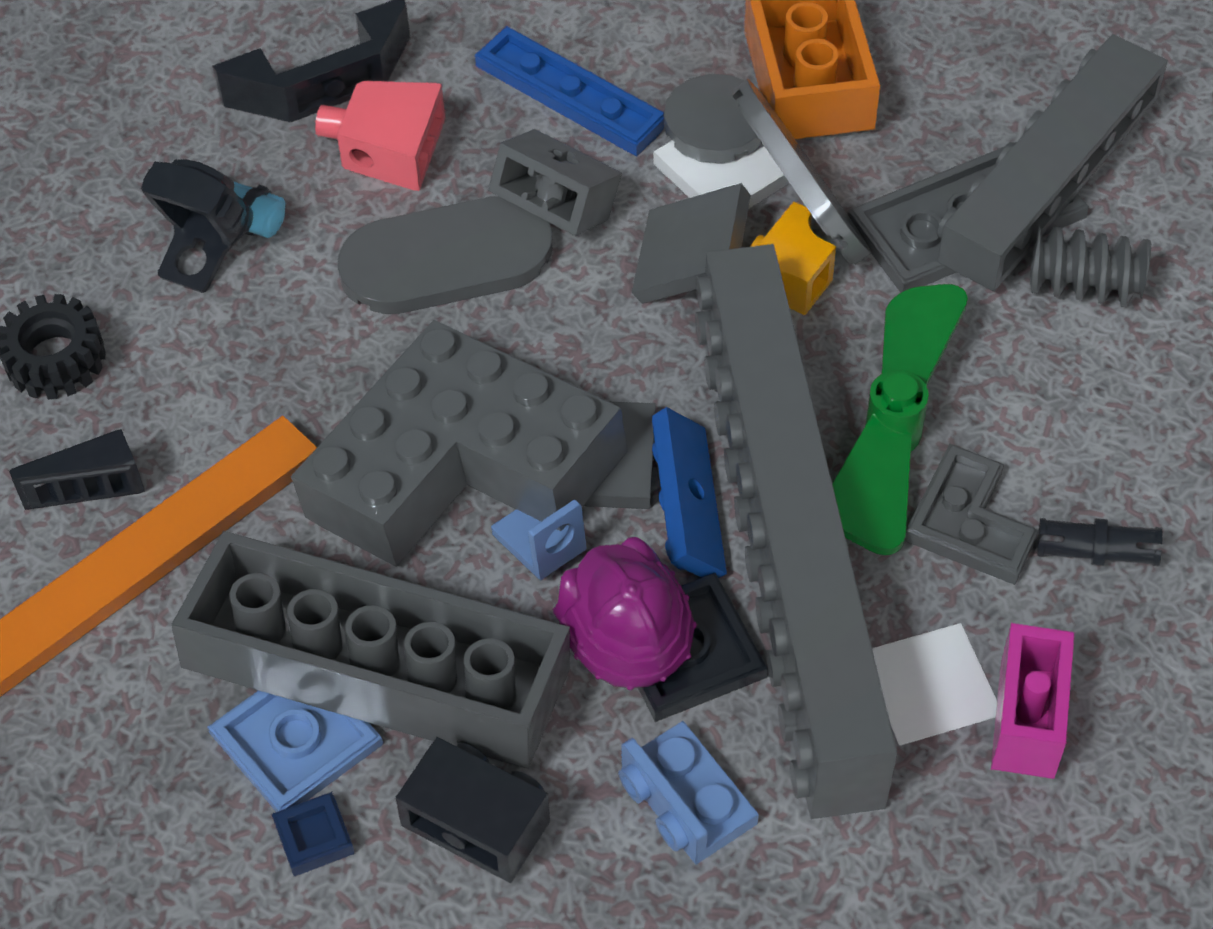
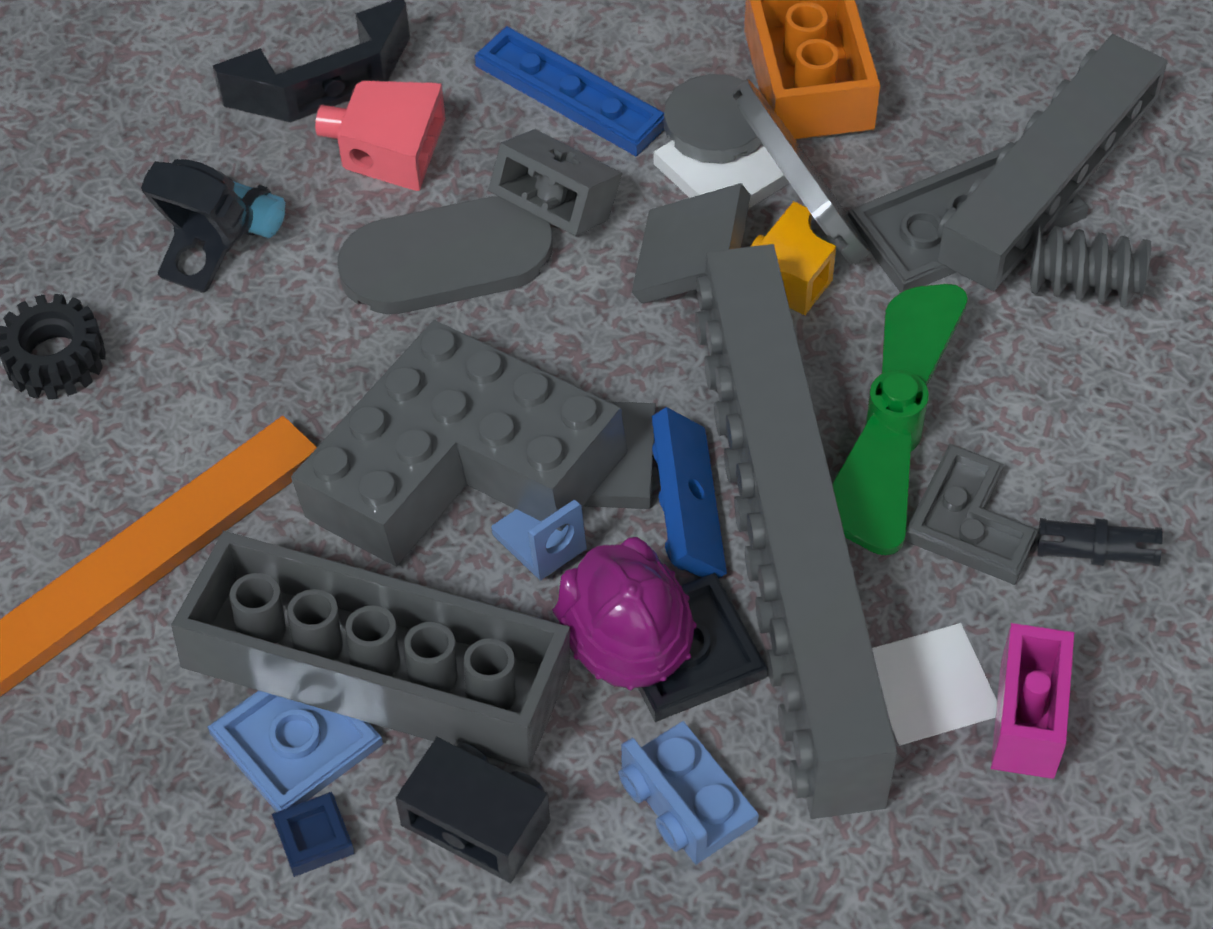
black slope [9,429,145,510] -> none

